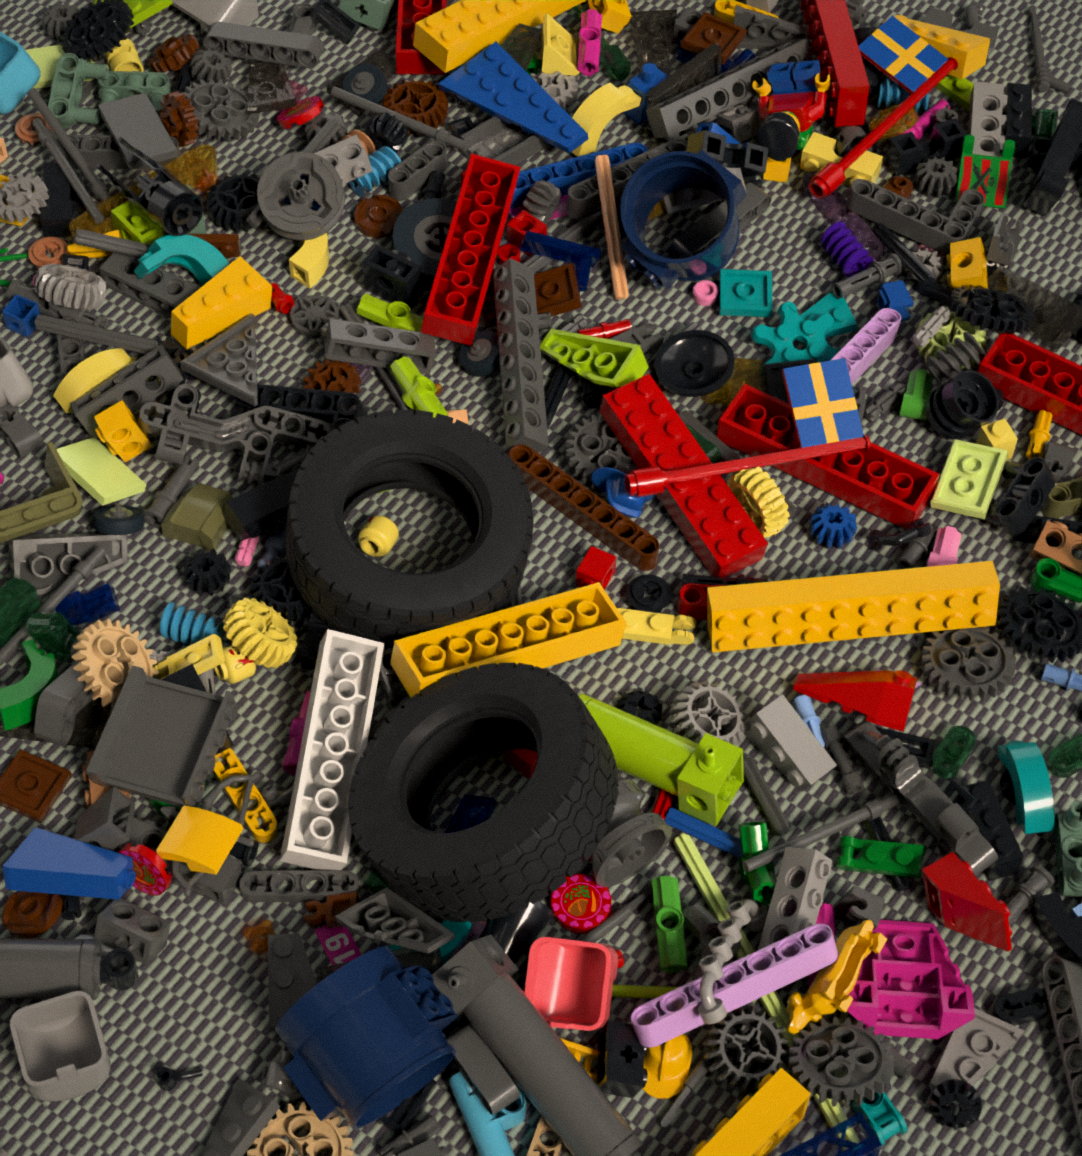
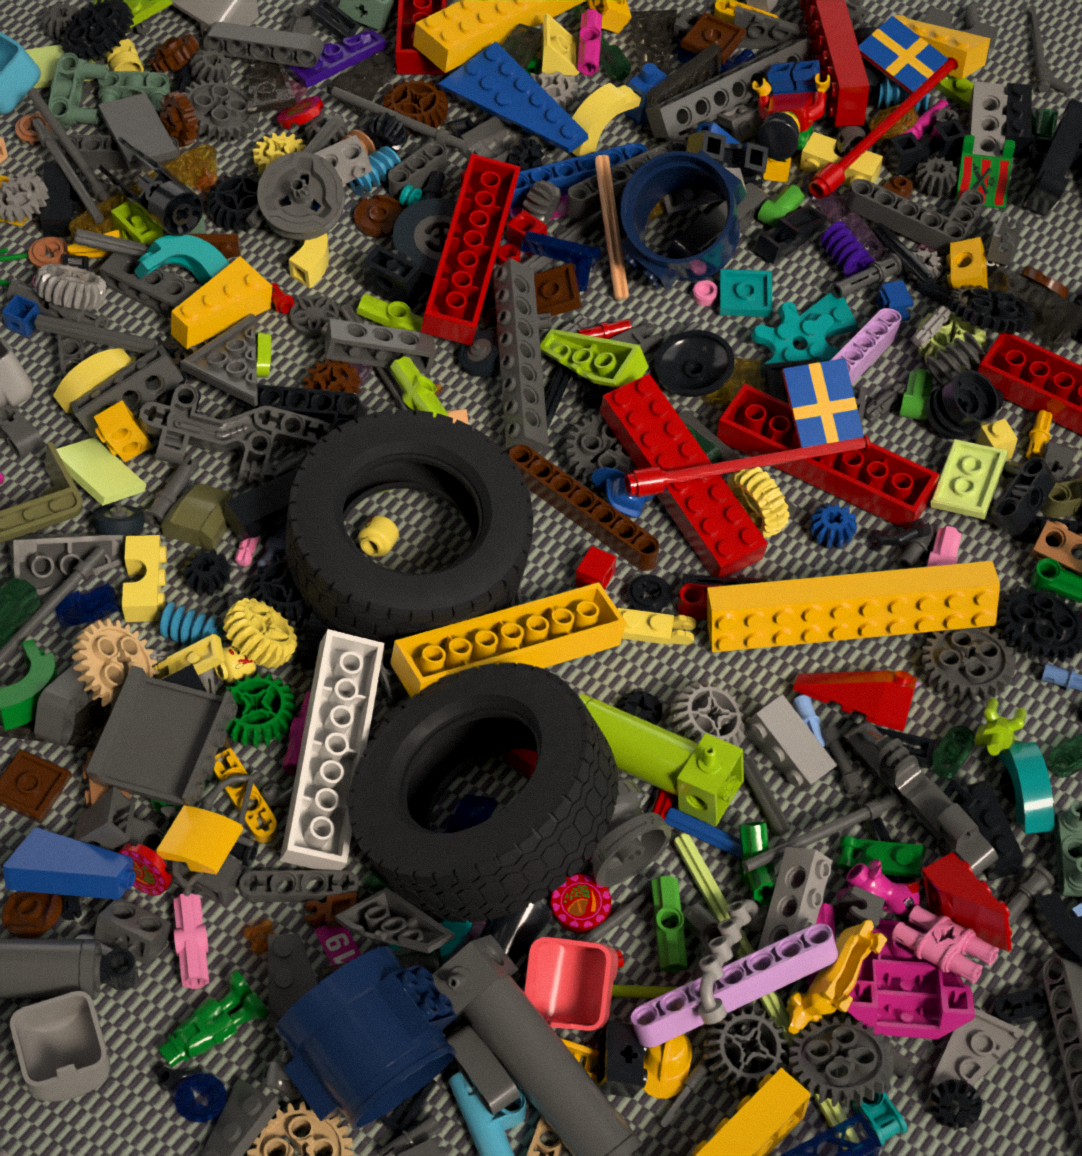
clear green piece [27,612,80,662] -> none
black wheel [343,63,387,108] -> none
none -> light yellow arch [122,535,167,622]
none -> green piece [157,970,269,1068]
none -> bright pink piece [173,893,210,989]
none -> clear blue gear [175,1073,227,1125]
none -> green gear [220,672,297,749]
none -> light yellow gear [253,132,306,173]
none -> lime beam [256,332,271,378]
none -> dark purple wing [281,30,387,88]
none -> teal bush [399,184,422,207]
none -> black gear [509,138,545,172]
none -> black slope [754,205,828,264]
none -> bright green piece [758,184,805,228]
none -> dark pink animal [837,858,920,915]
none -> bright pink pin [892,905,999,984]
none -> lime plant [974,698,1027,756]
none -> reddish brown tile [1020,266,1069,300]

